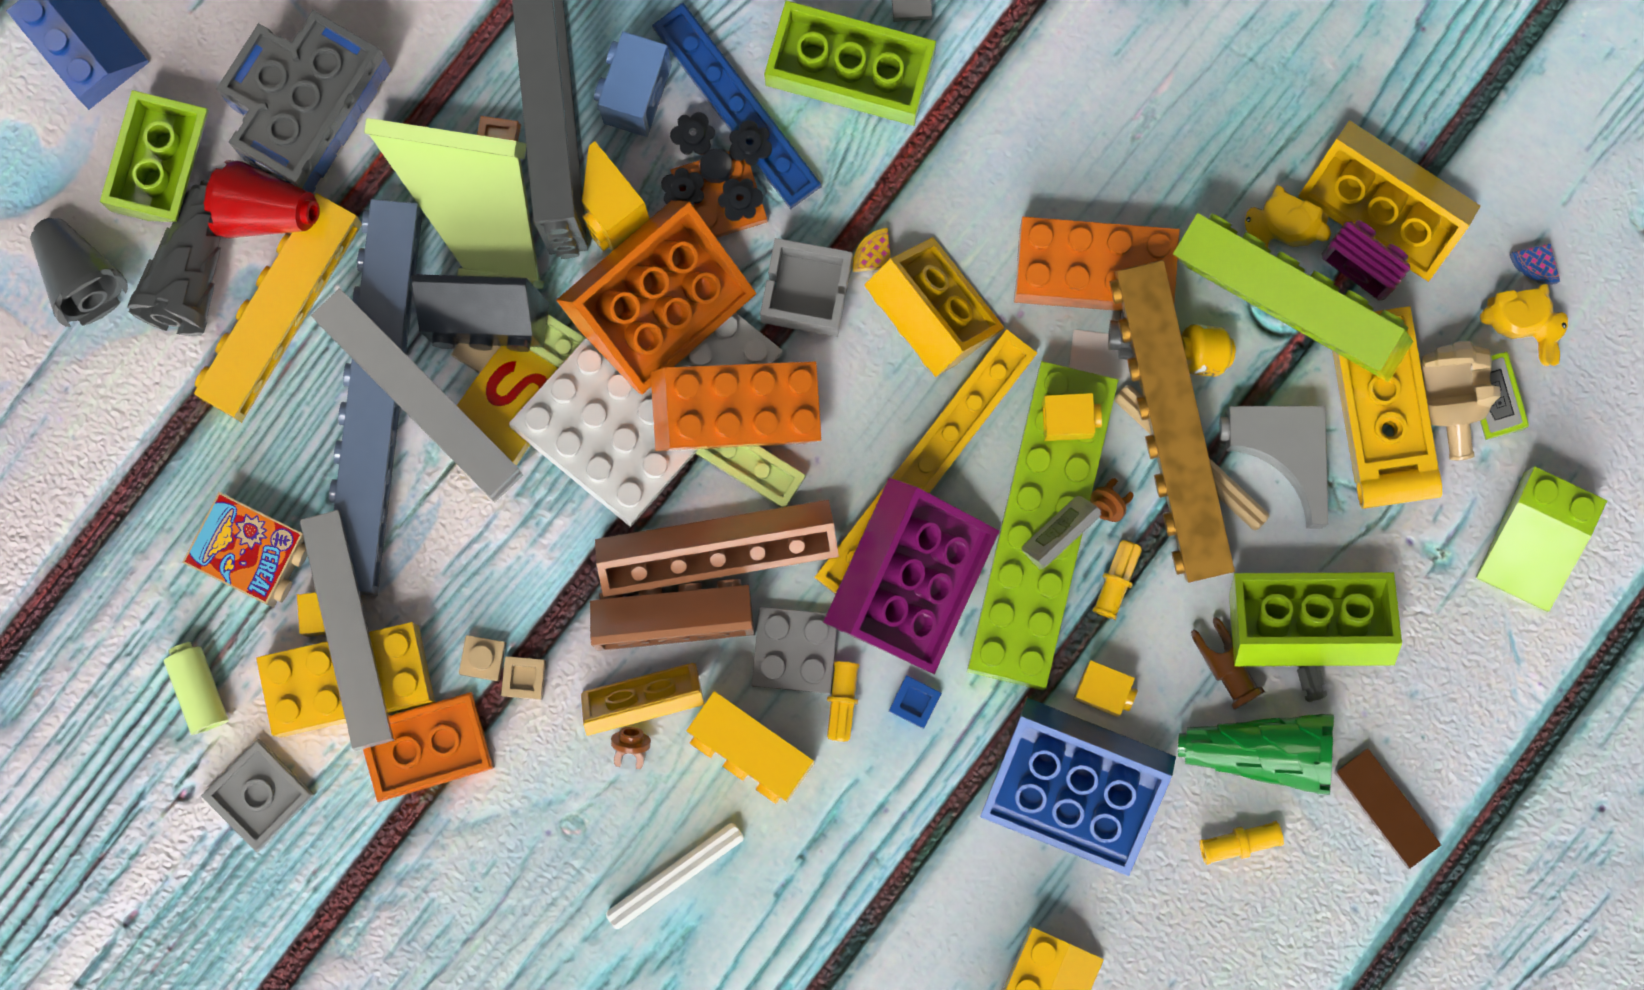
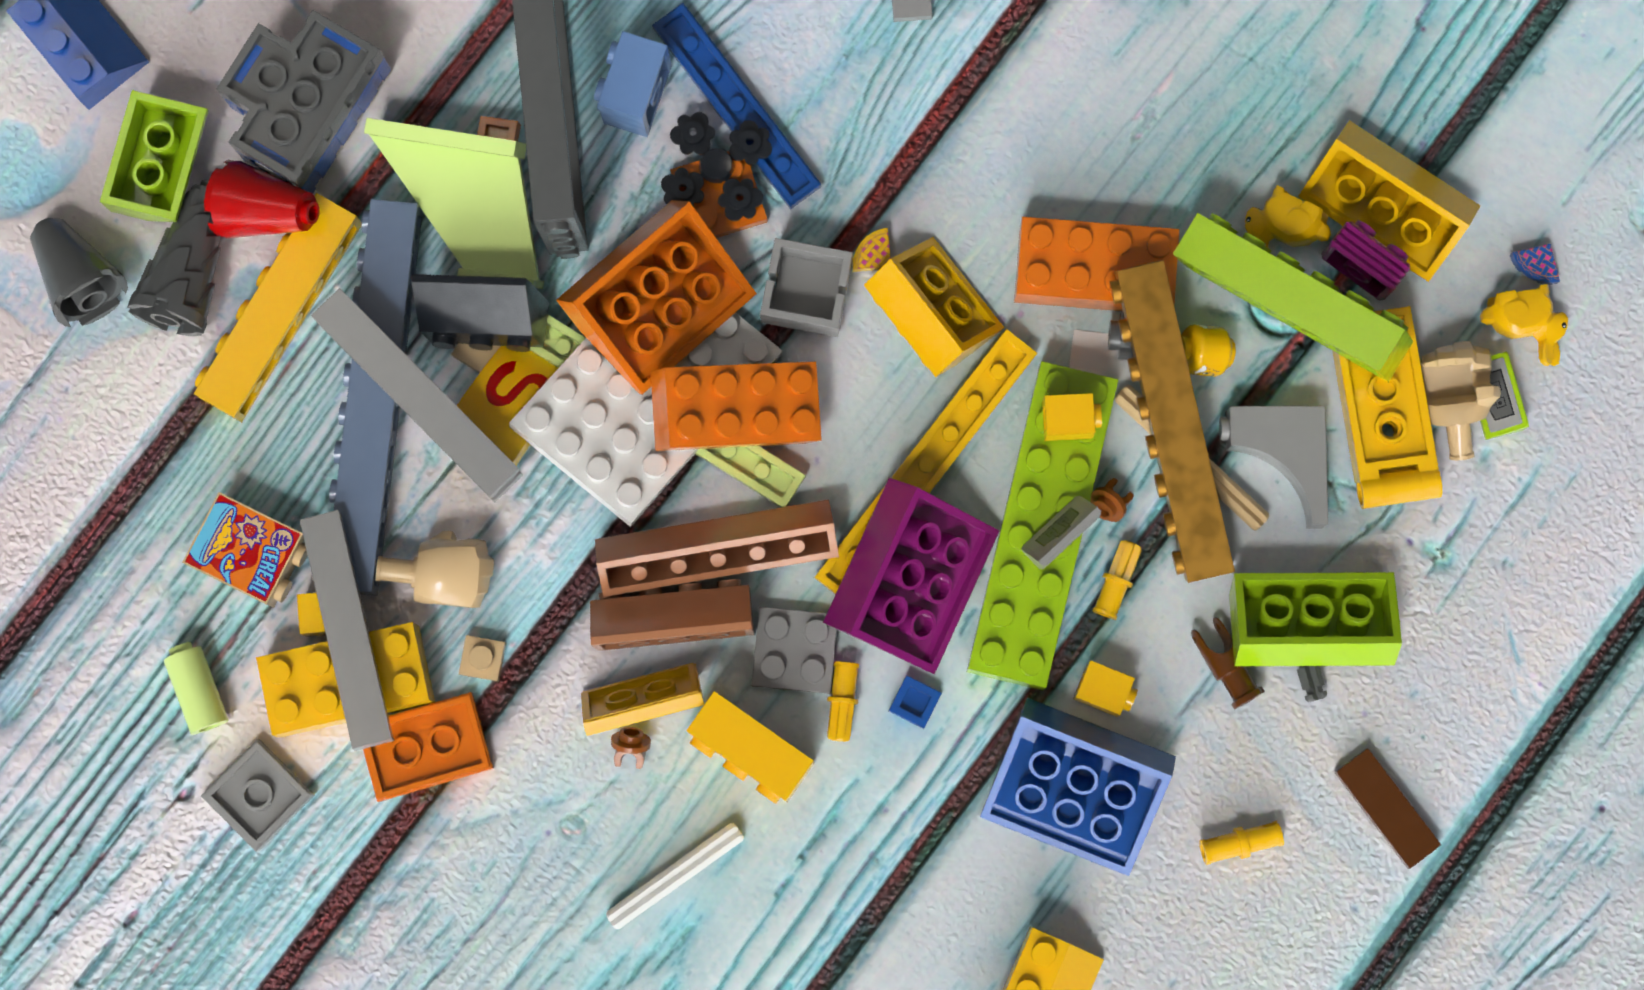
tan tile [501,656,546,700] -> none
yellow slope [582,141,650,252] -> none
lime brick [764,0,936,126] -> none
green cone [1178,714,1334,795] -> none
slope [1476,466,1608,612] -> none
none -> tan piece [376,531,494,608]

